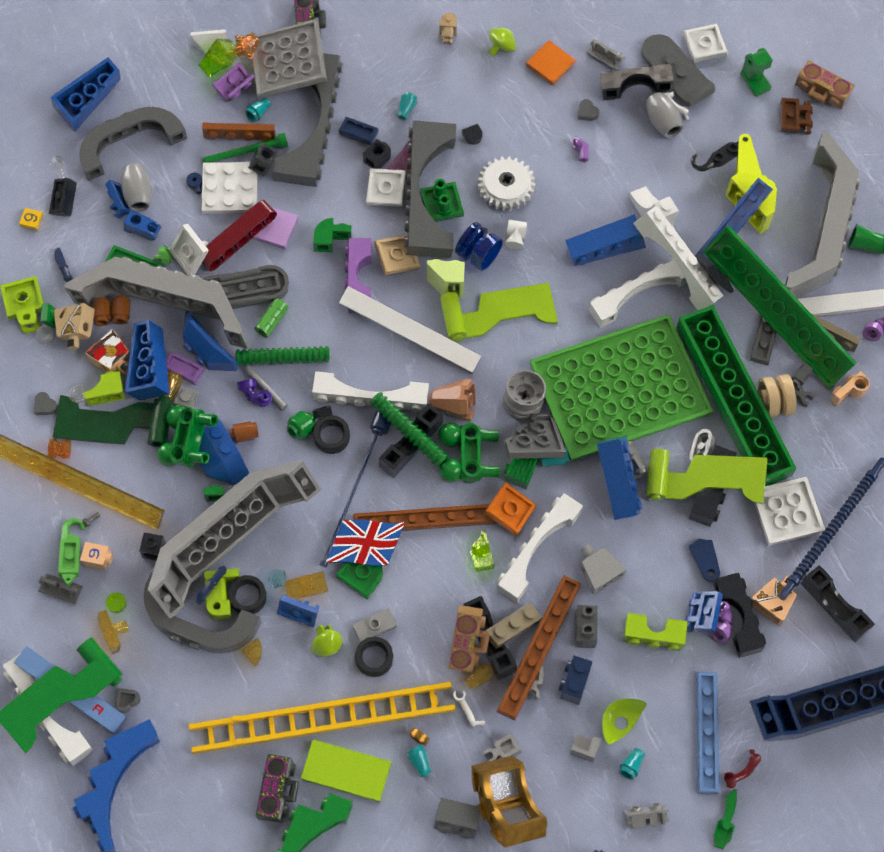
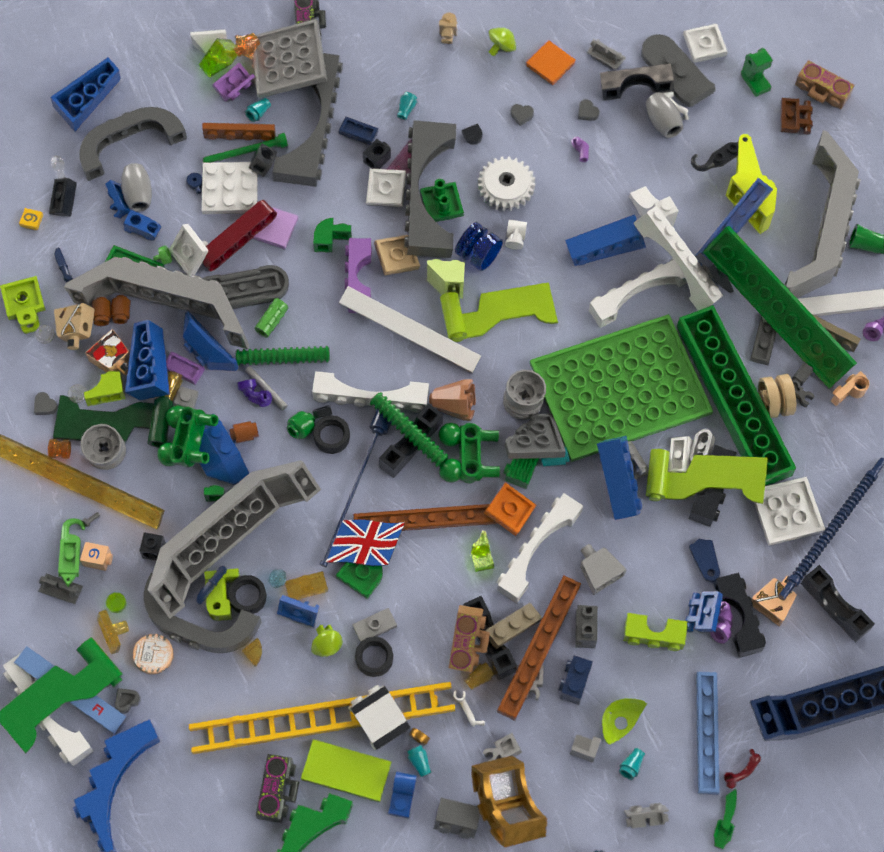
green plate [41,303,56,328] -> none
none -> light grey wheel [80,424,126,470]
none -> tile [133,634,174,674]
none -> white panel [348,685,411,750]
none -> blue plate [388,772,417,818]
none -> dark grey tile [511,104,534,126]
none -> white slope [668,436,693,473]

